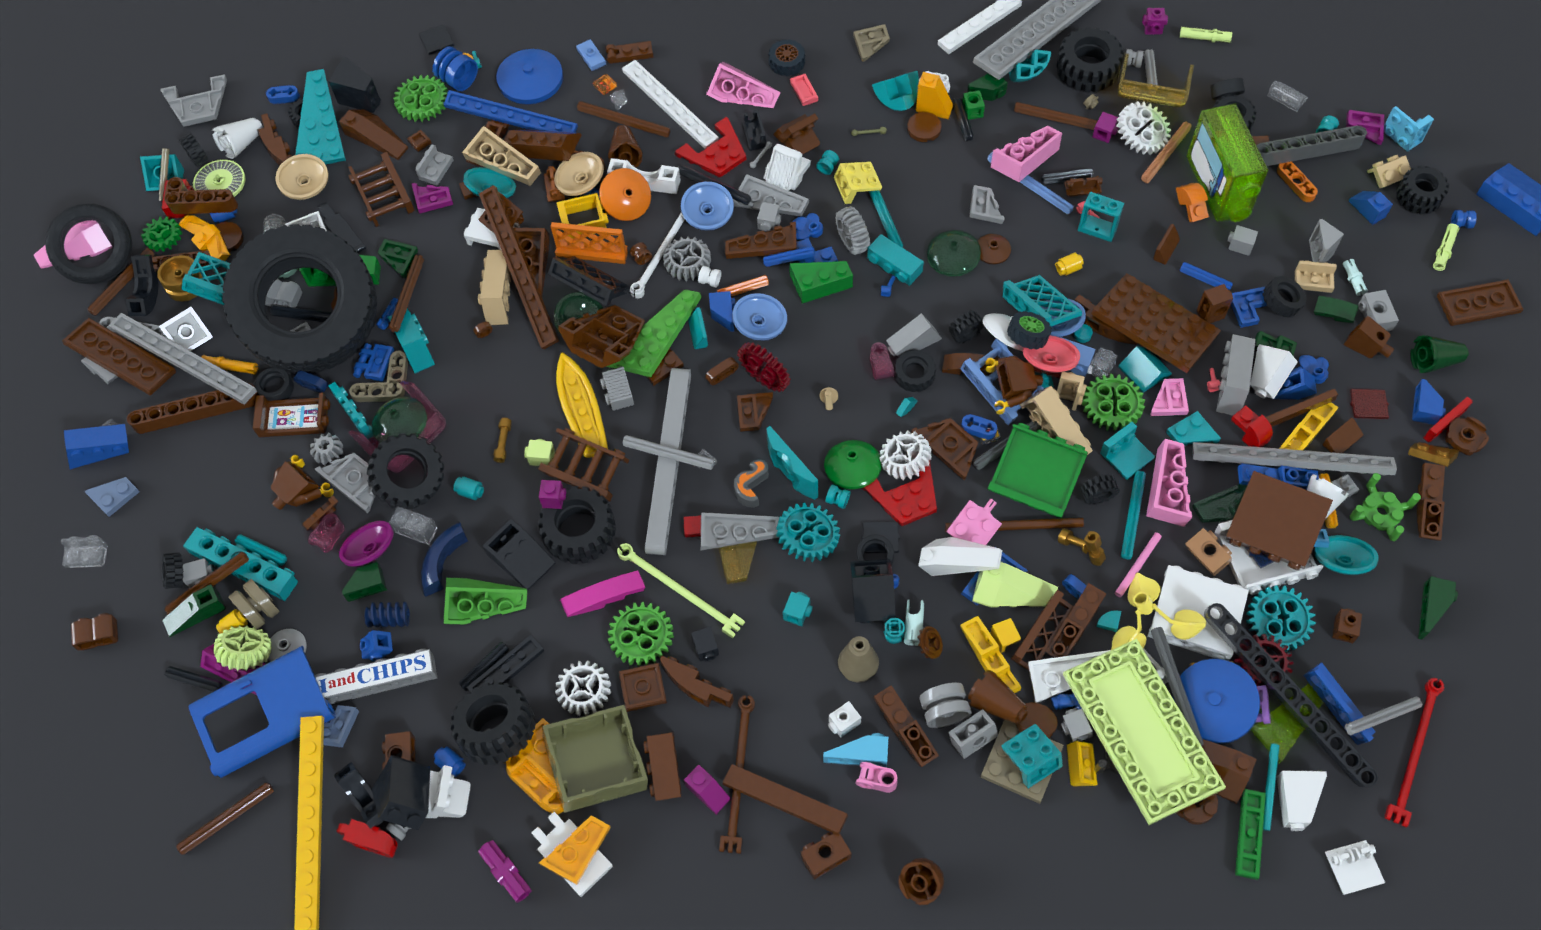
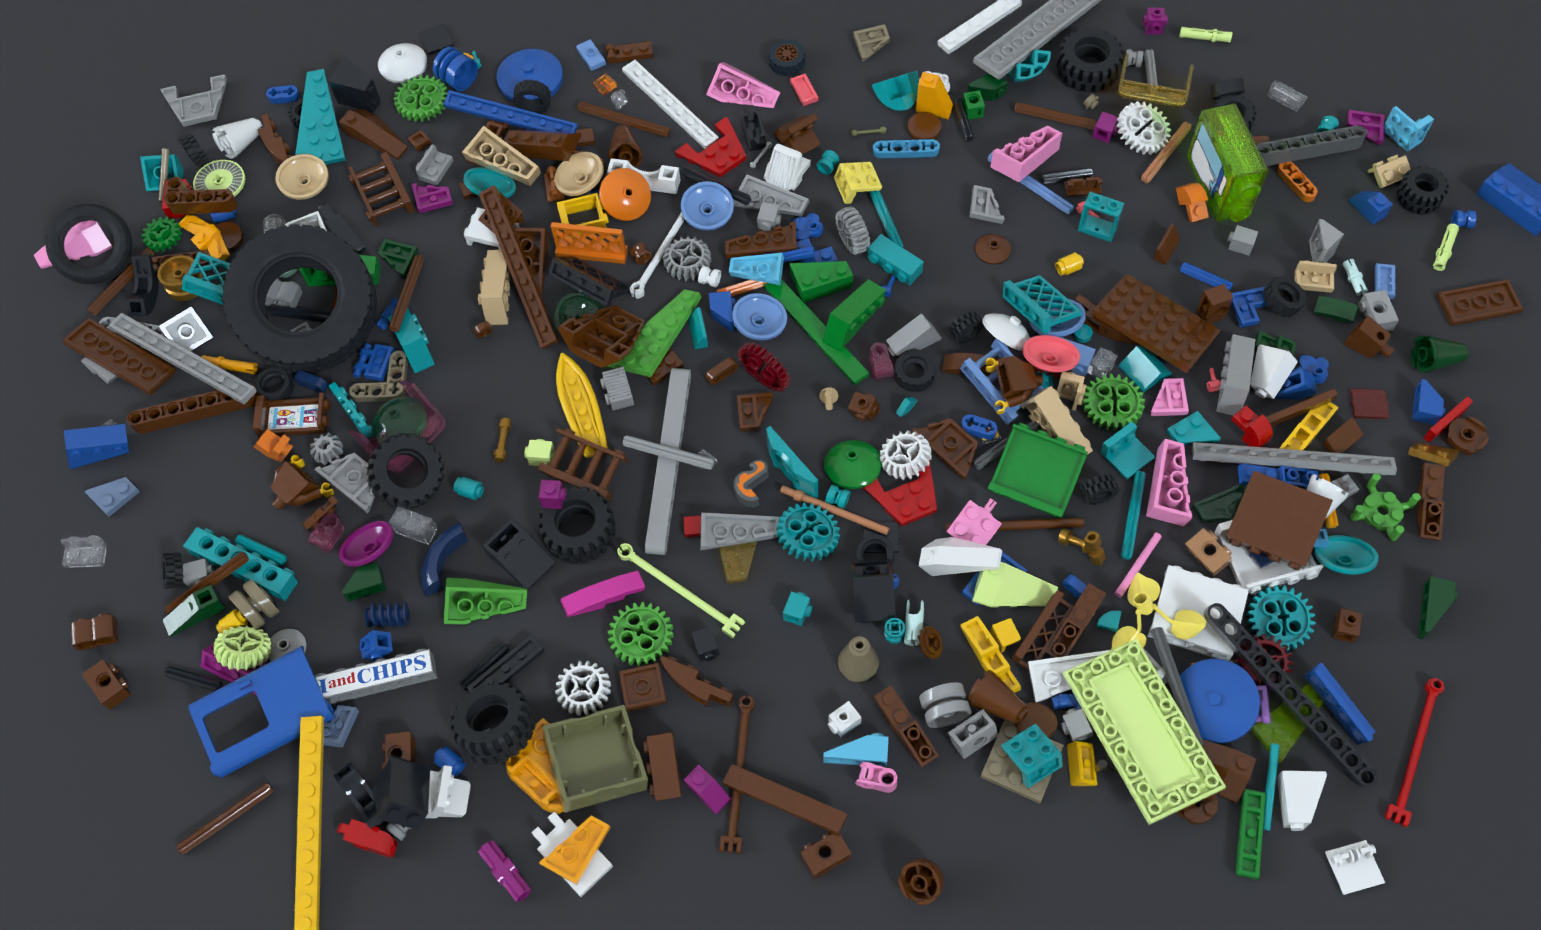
clear green dish [927,230,981,276] -> none
black wheel [1007,311,1052,349] -> none
light grey axle [1345,697,1423,735] -> none
none -> reddish brown brick [81,659,131,710]
none -> orange brick [253,429,293,462]
none -> white dish [378,43,427,83]
none -> black tyre [513,80,551,114]
none -> reddish brown tile [576,127,595,147]
none -> medium azure wing [729,253,784,285]
none -> green tile [764,279,869,386]
none -> nougat bar [780,485,890,535]
none -> green wedge [822,279,886,351]
none -> reddish brown brick [848,392,880,422]
none -> dark azure beam [873,139,940,158]
none -> medium blue plate [1374,263,1395,299]

